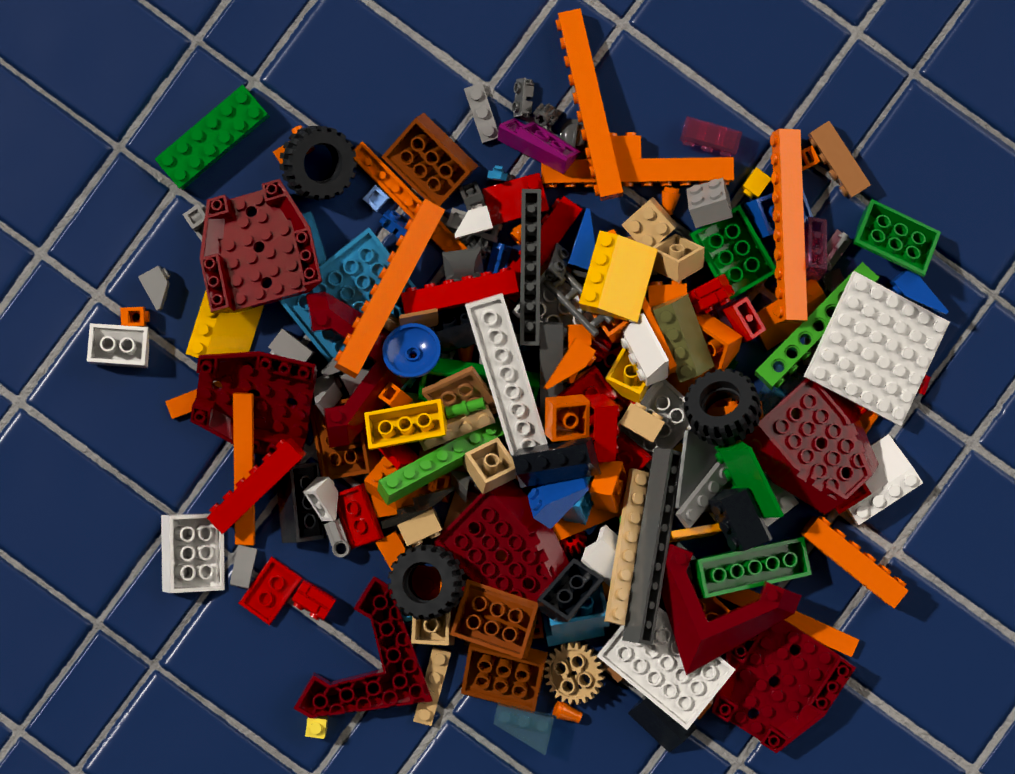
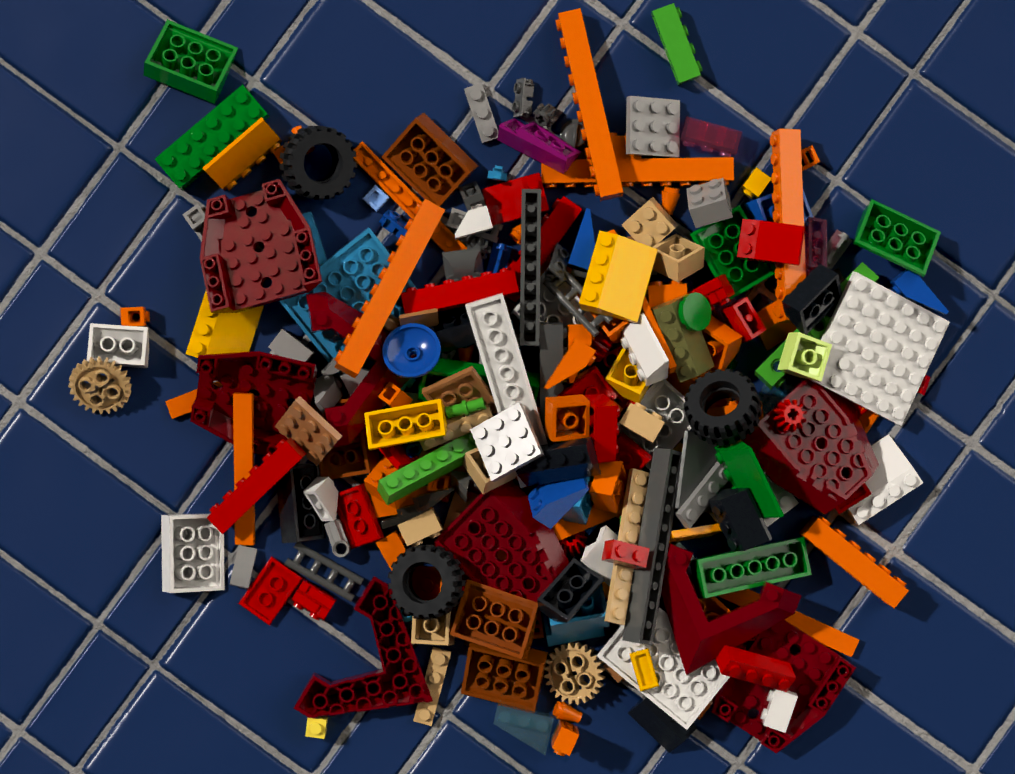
light grey slope [138,266,170,311] -> none
medium nougat brick [807,121,871,199] -> none
none -> tan gear [68,356,132,414]
none -> green slope [143,19,238,104]
none -> light orange slope [203,117,282,191]
none -> medium nougat plate [275,396,342,466]
none -> dark grey bar [284,542,364,602]
none -> bush [401,442,422,458]
none -> plate [470,402,544,482]
none -> orange brick [551,720,579,757]
none -> red brick [602,539,650,569]
none -> light grey plate [626,96,680,158]
none -> yellow tile [629,648,659,691]
none -> bright green brick [651,3,702,85]
none -> green tile [678,292,712,332]
none -> red brick [716,645,796,692]
none -> red slope [737,219,805,265]
none -> white brick [760,689,798,733]
none -> red gear [773,399,807,432]
none -> yellowish green slope [777,332,832,382]
none -> black slope [782,264,842,335]

